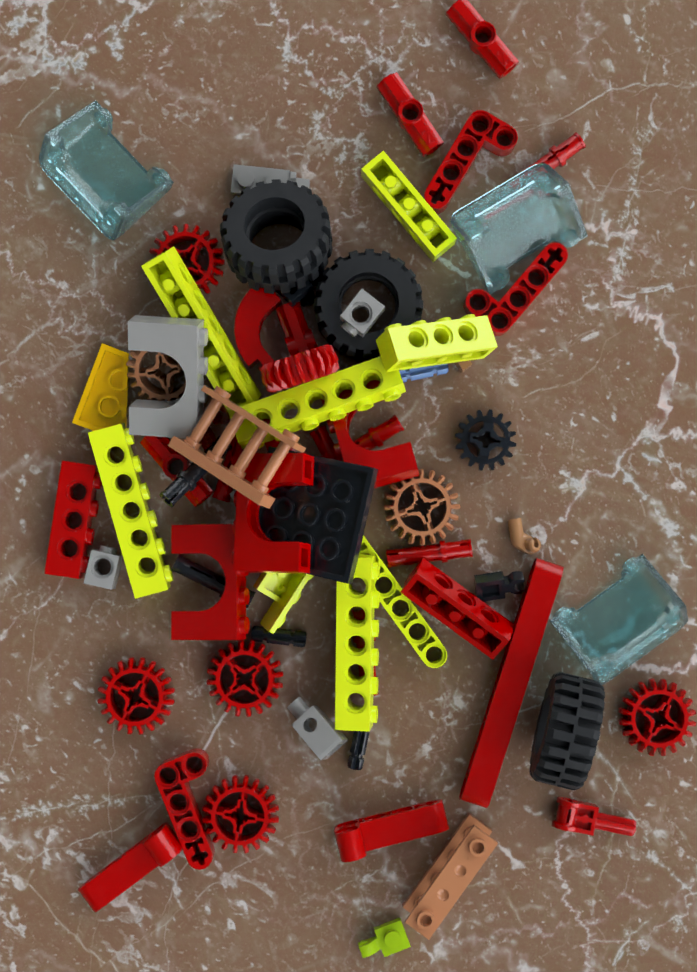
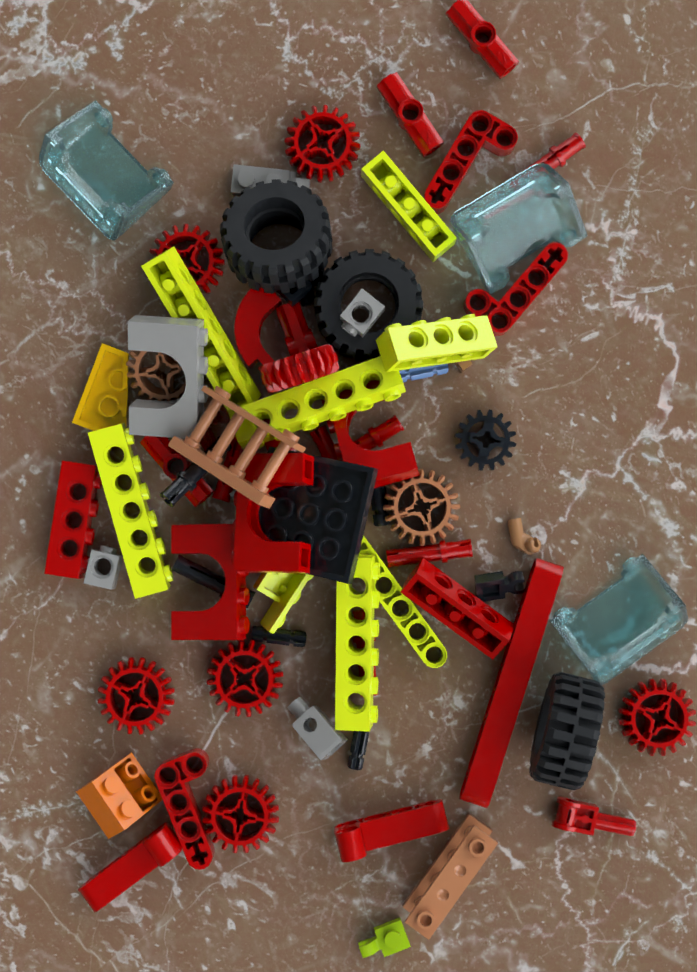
none -> orange slope [76,752,163,839]
none -> red gear [284,105,361,183]
none -> black axle [371,486,390,527]

